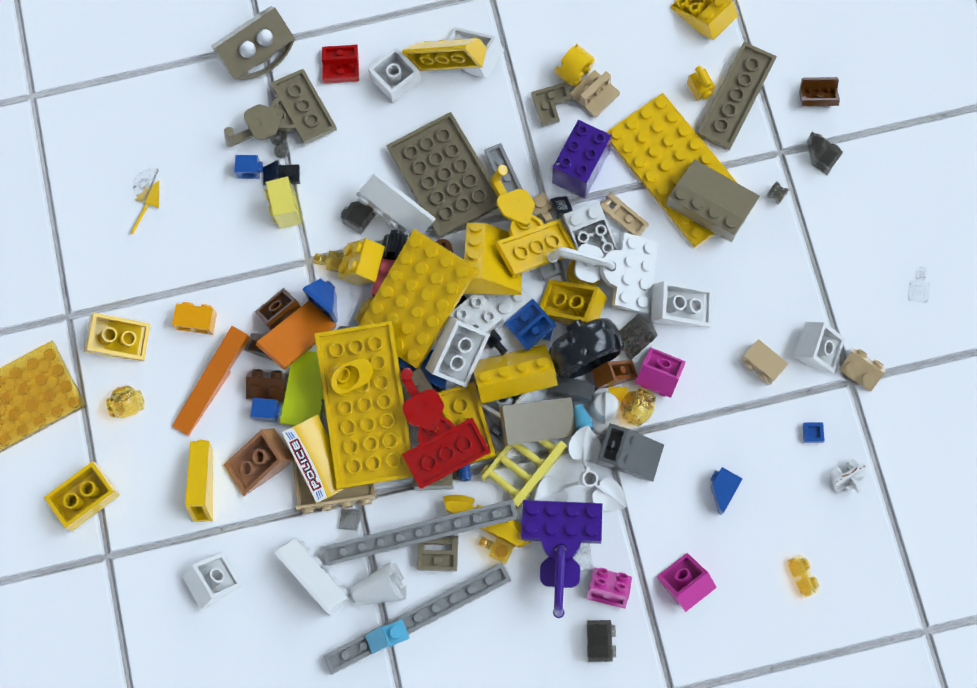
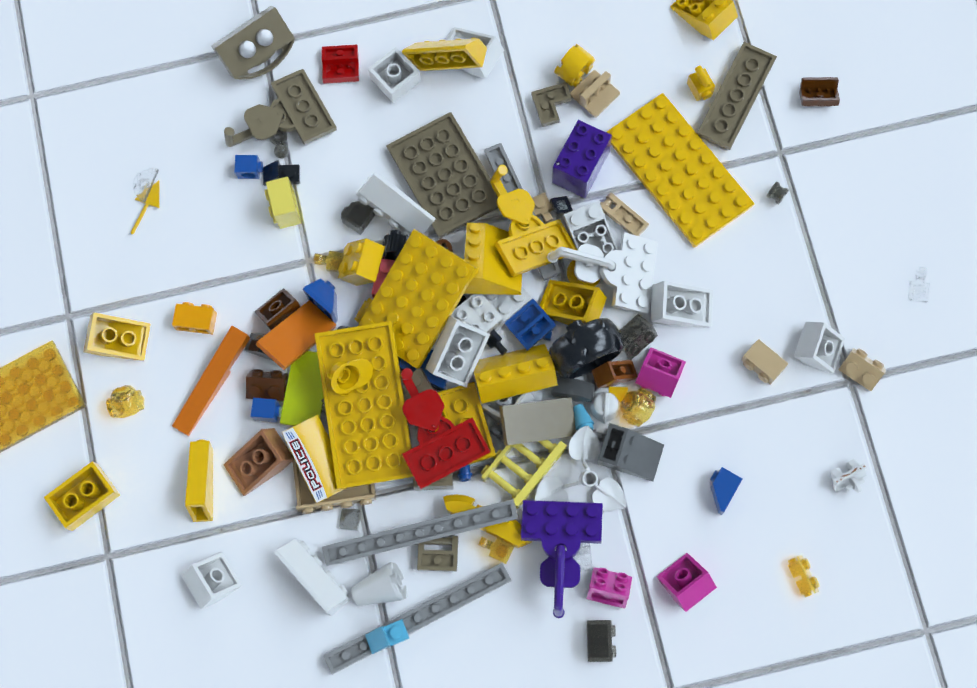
dark tan slope [666,159,760,243] -> none
blue tile [802,422,825,443] -> none
clear smoke slope [807,131,844,175] -> none

